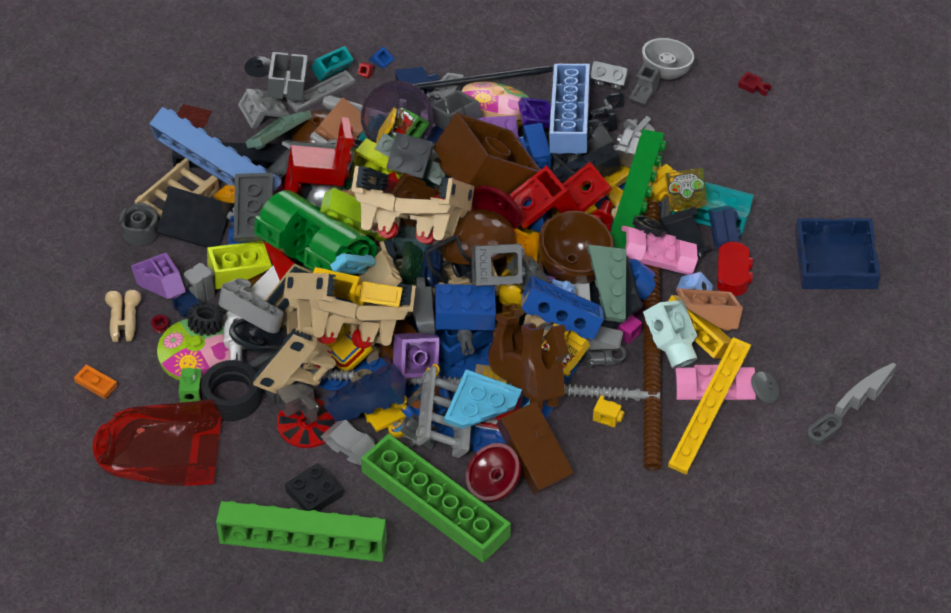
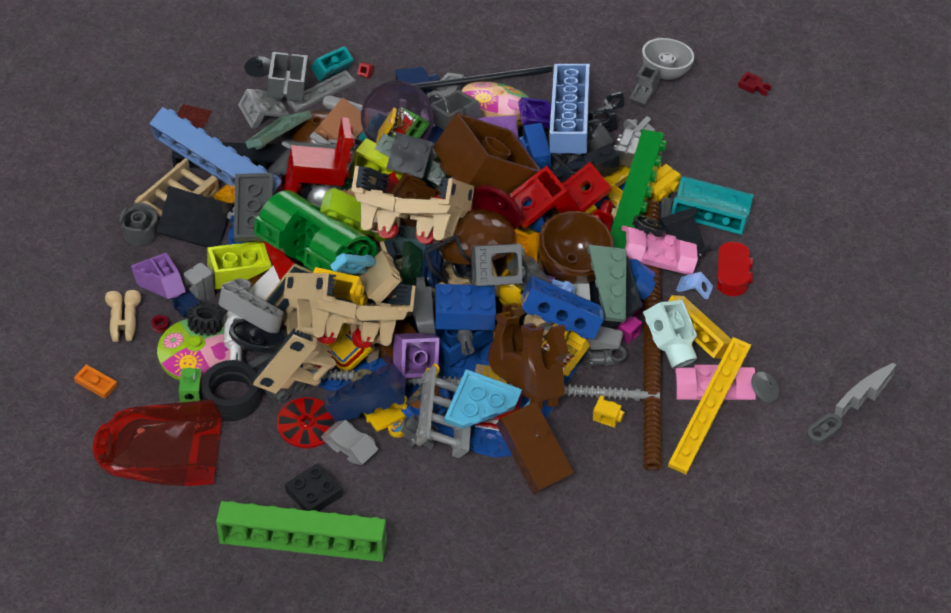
flat silver brick [276,384,319,423] -> none
yellow tile [359,281,402,307] -> none
bright green brick [361,433,511,563] -> none
blue slope [368,46,395,69] -> none
dark red dish [466,443,521,502] -> none
bracket [590,61,628,91] -> none
slope [665,168,706,211] -> none
nougat slope [676,288,743,330] -> none
dark blue brick [708,205,741,249] -> none
dark blue tile [795,218,880,289] -> none

